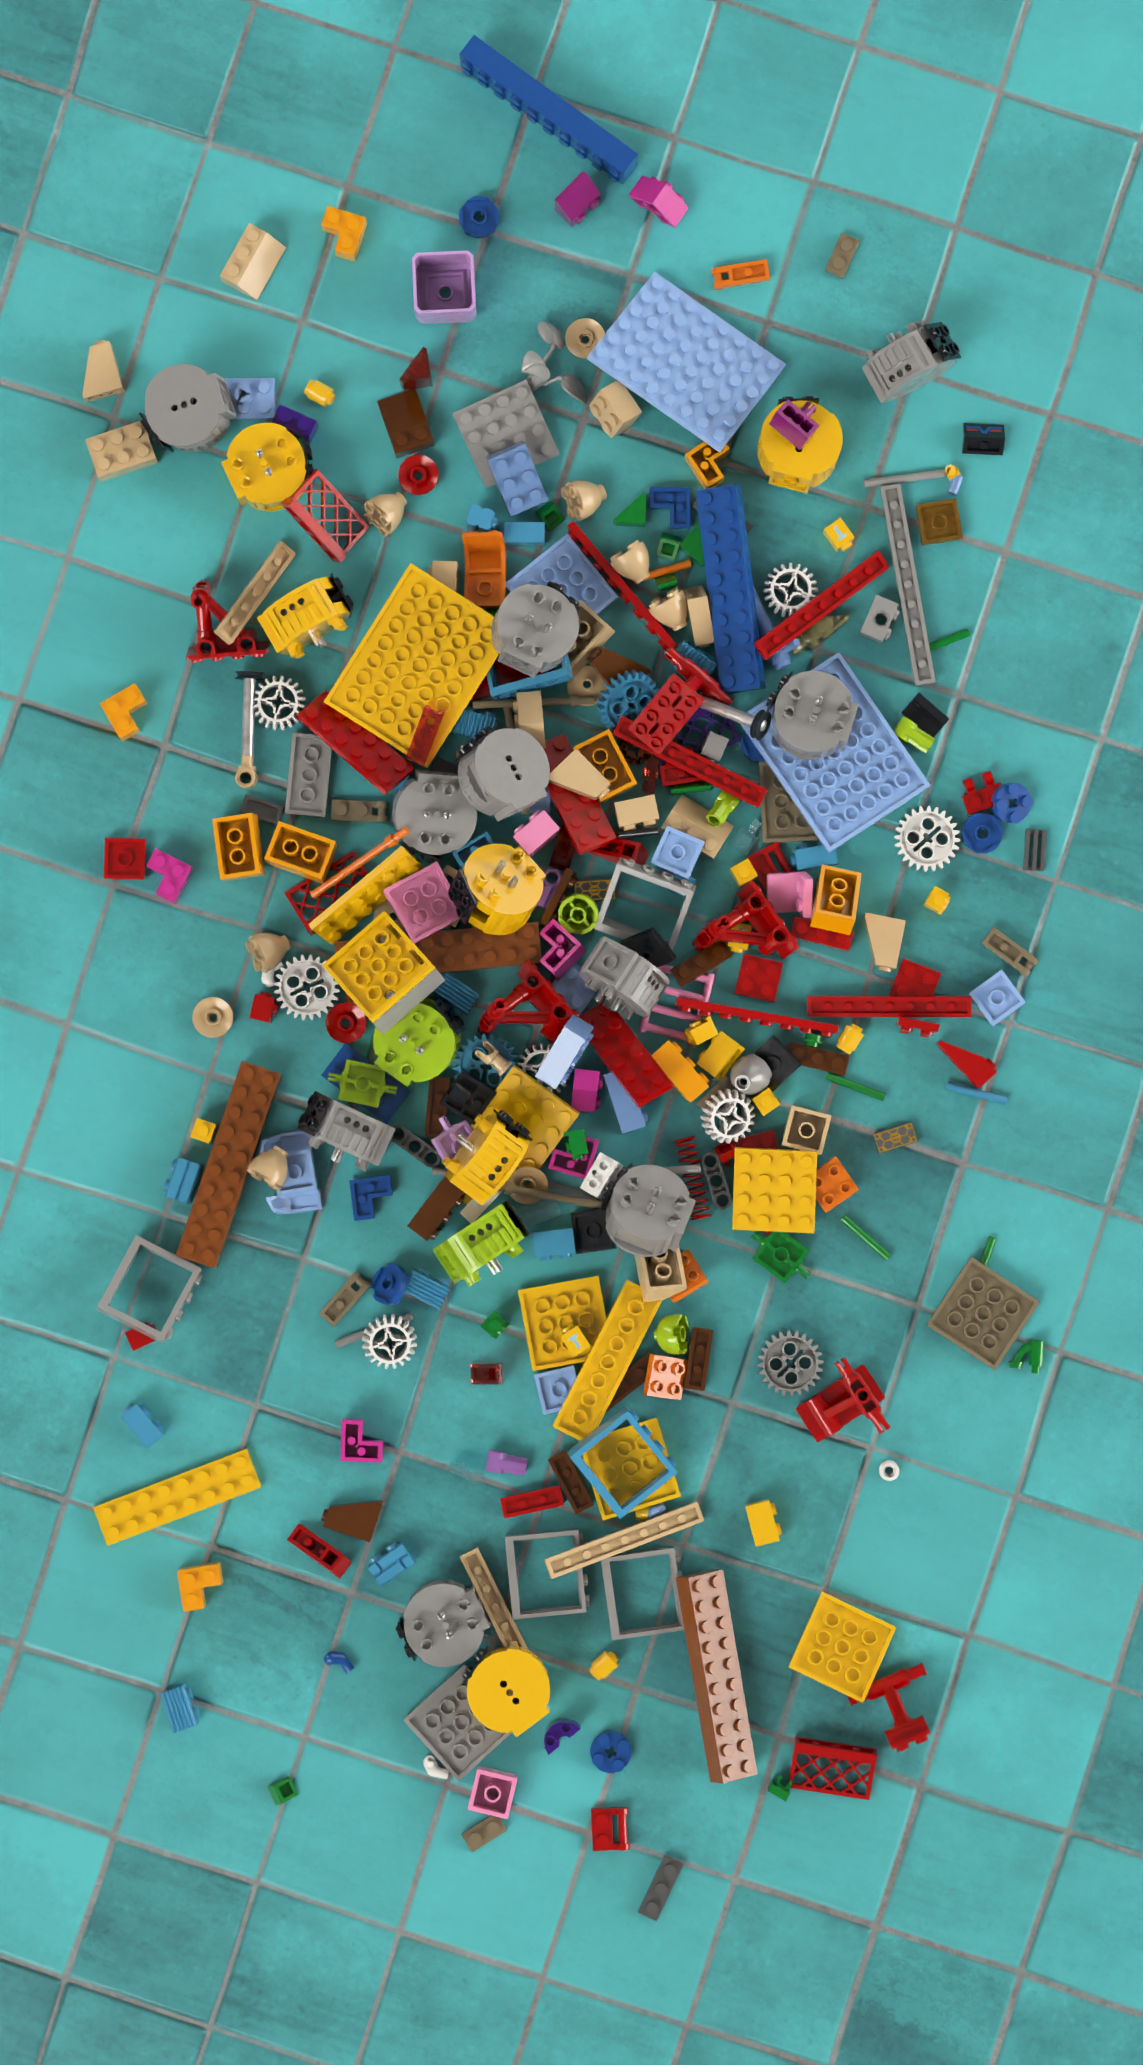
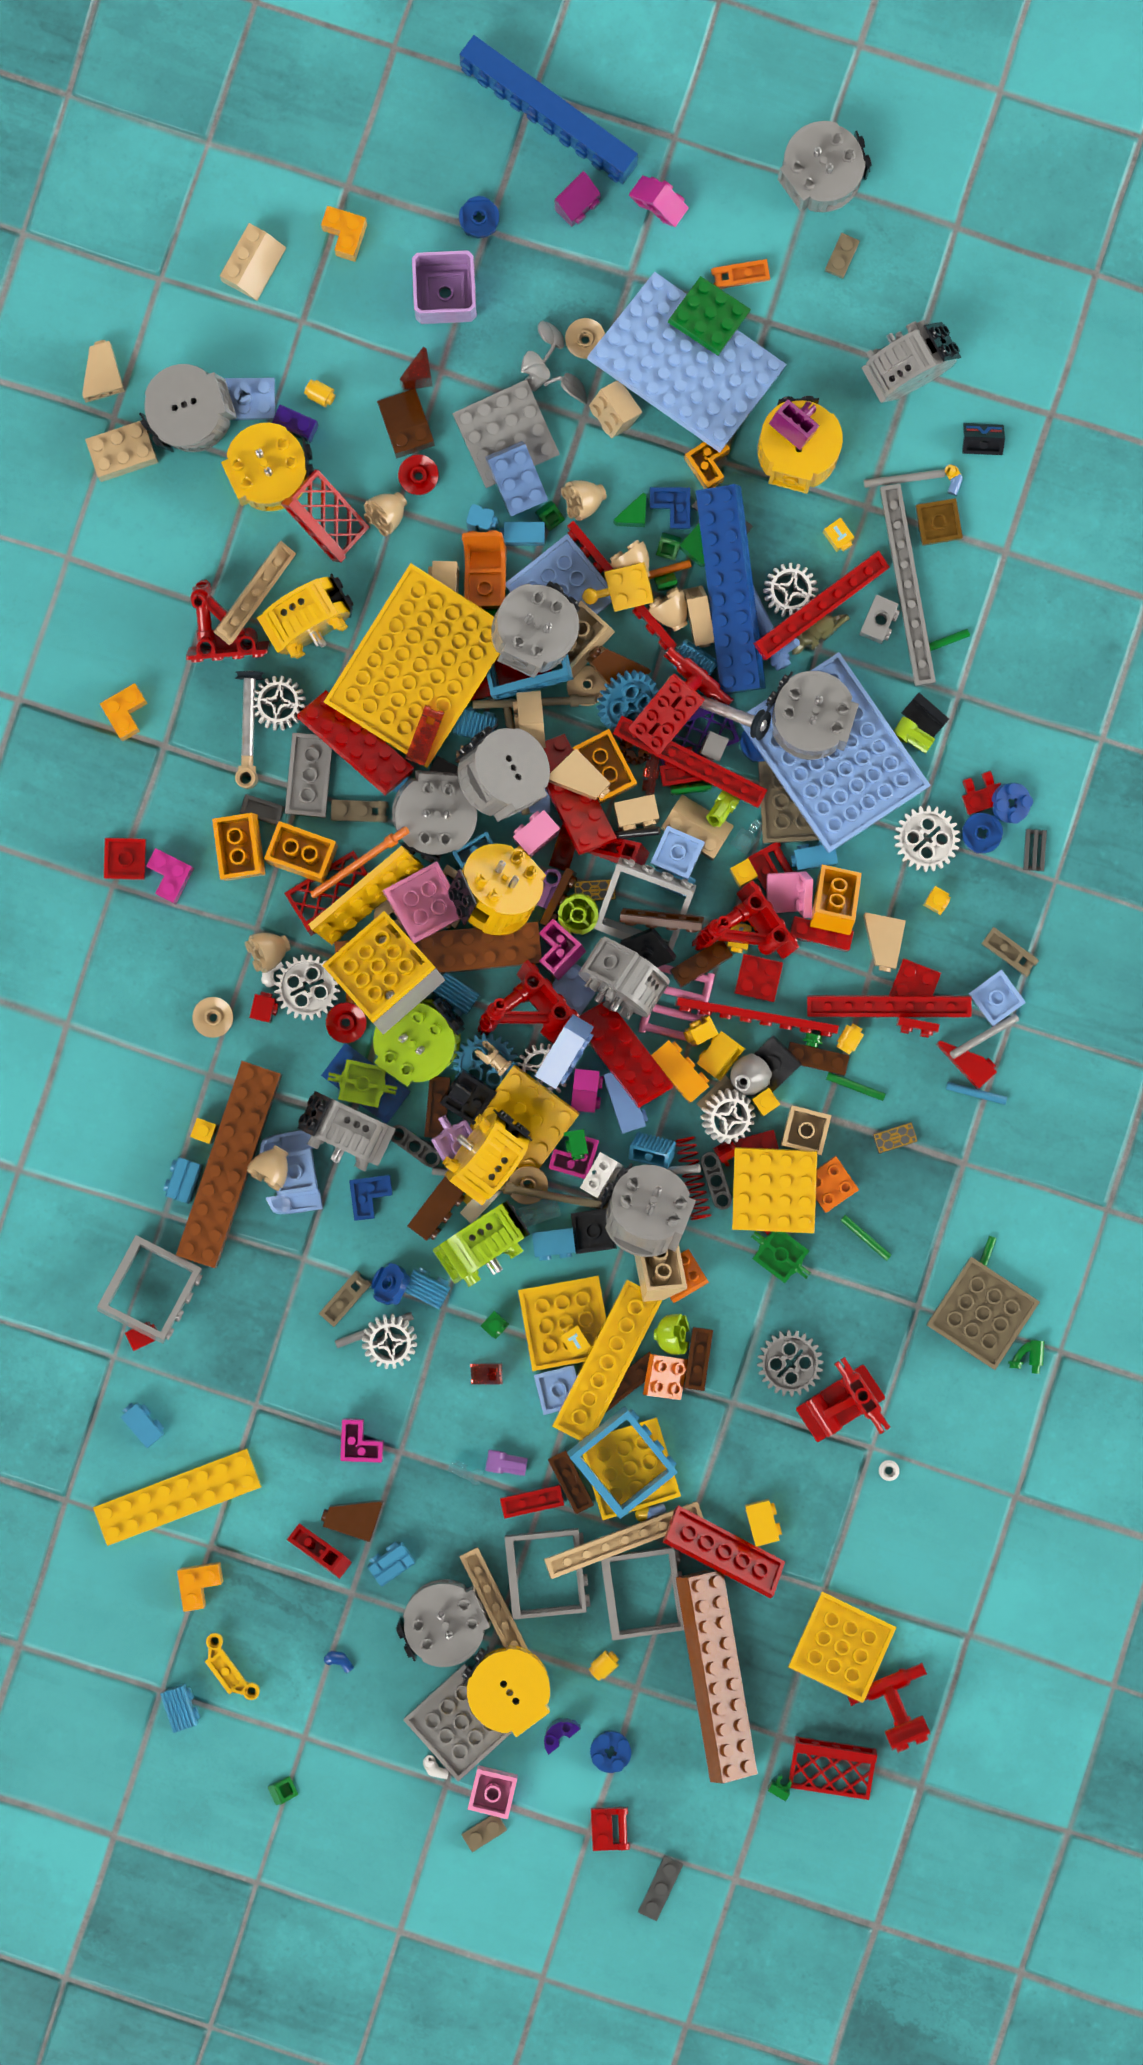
none -> yellow plate [205,1633,260,1700]
none -> yellow plate [582,562,654,612]
none -> reddish brown plate [620,908,704,933]
none -> dark azure brick [628,1132,676,1169]
none -> red plate [663,1505,785,1599]
none -> green plate [668,276,751,356]
none -> light grey piece [777,121,872,212]
none -> light grey bar [950,1014,1019,1059]

